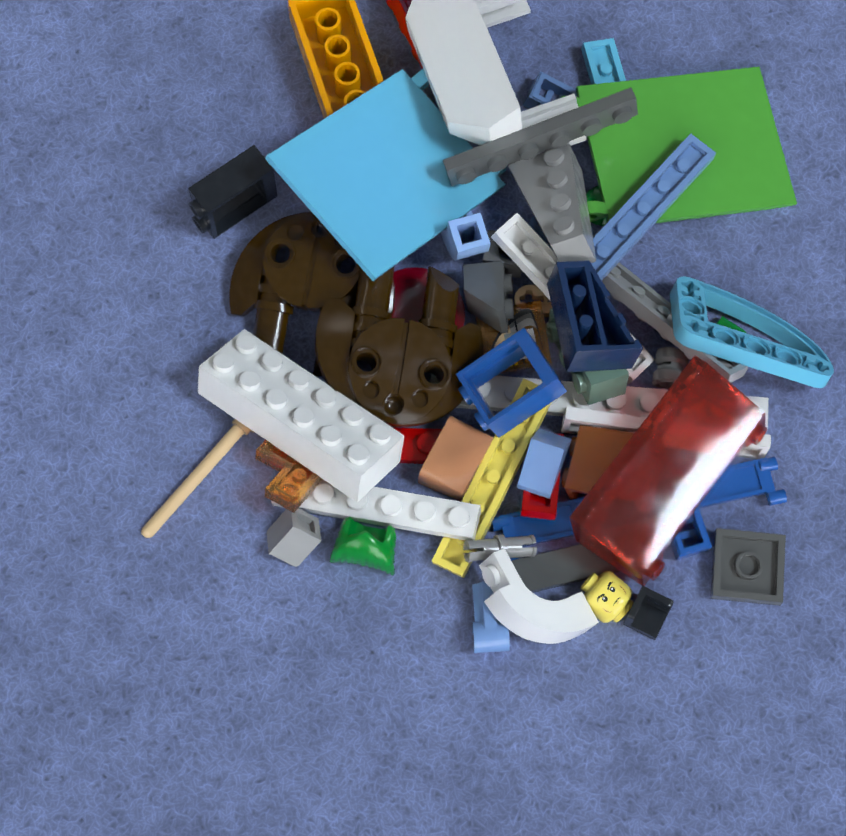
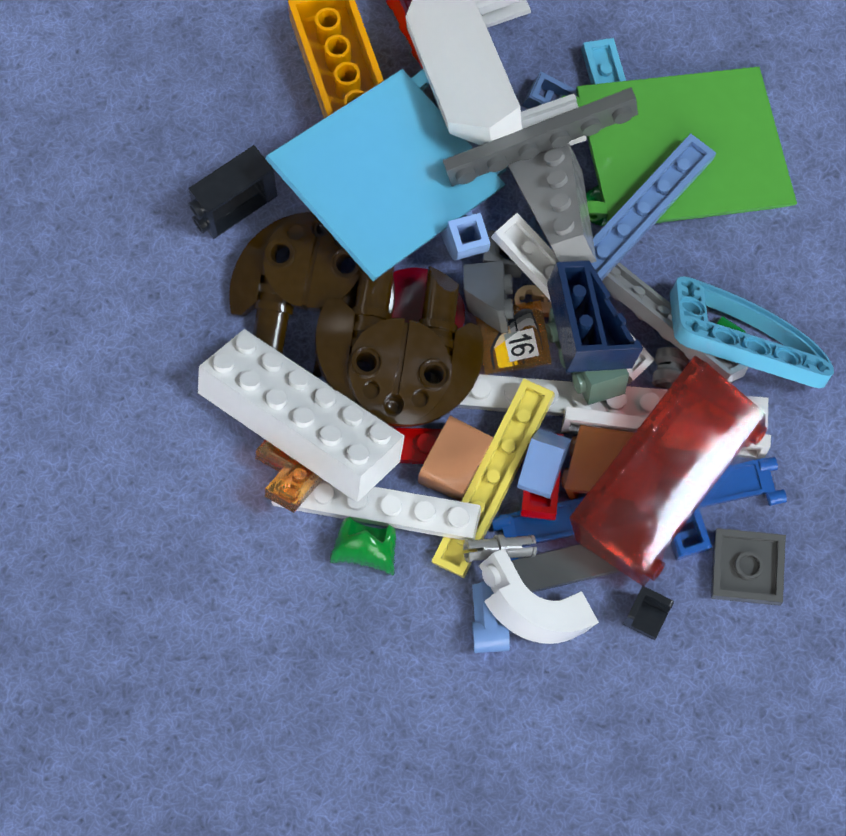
tan piece [141,419,254,538] -> none
light grey panel [267,504,322,567] -> none
blue window [456,328,567,438] -> none
light yellow head [581,571,634,623] -> none

